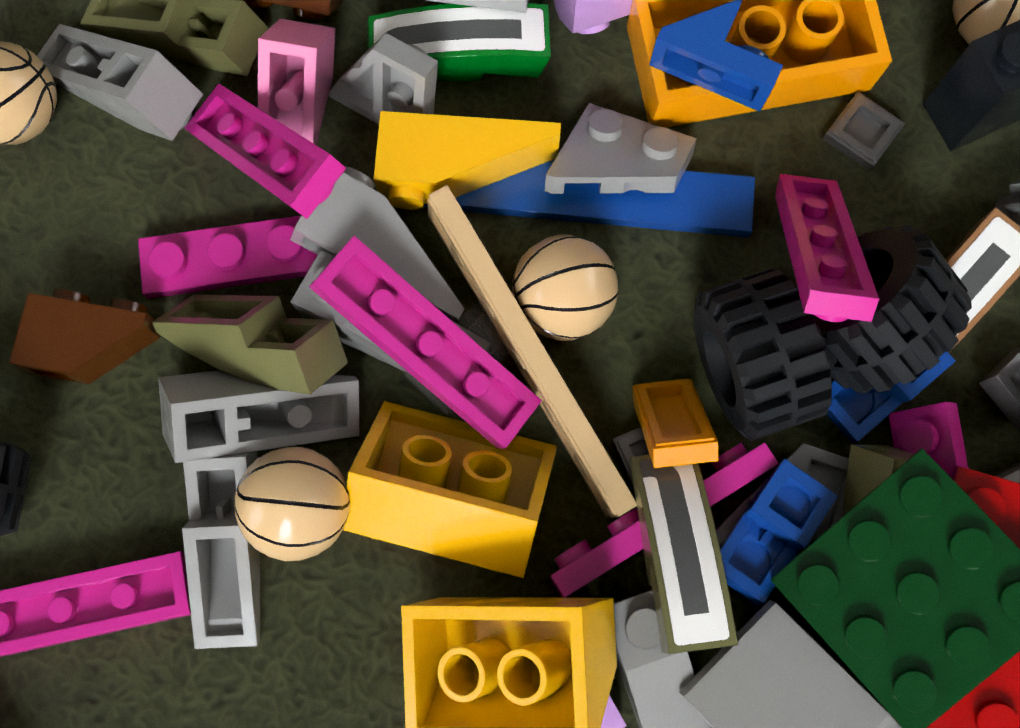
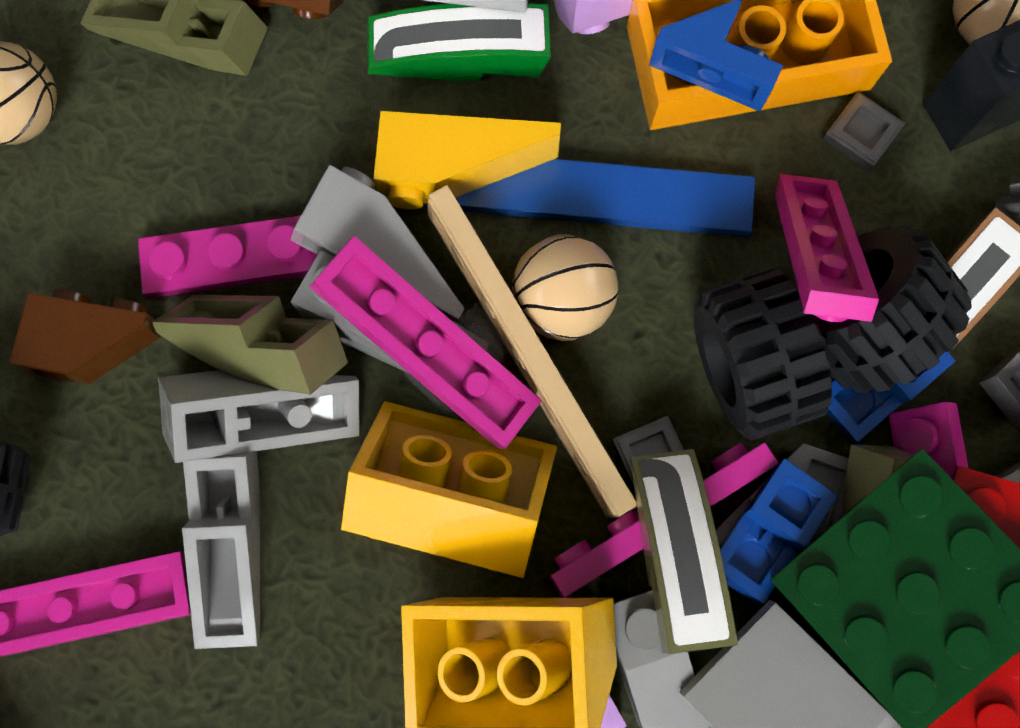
light grey slope [37,24,203,141] -> none
dark pink plate [184,83,346,219] -> none
tan piece [234,447,350,561] -> none
bright pink slope [258,19,336,145] -> none
light grey wing [328,33,438,124] -> none
light grey wing [545,103,697,194] -> none
light orange tile [632,378,718,468] -> none

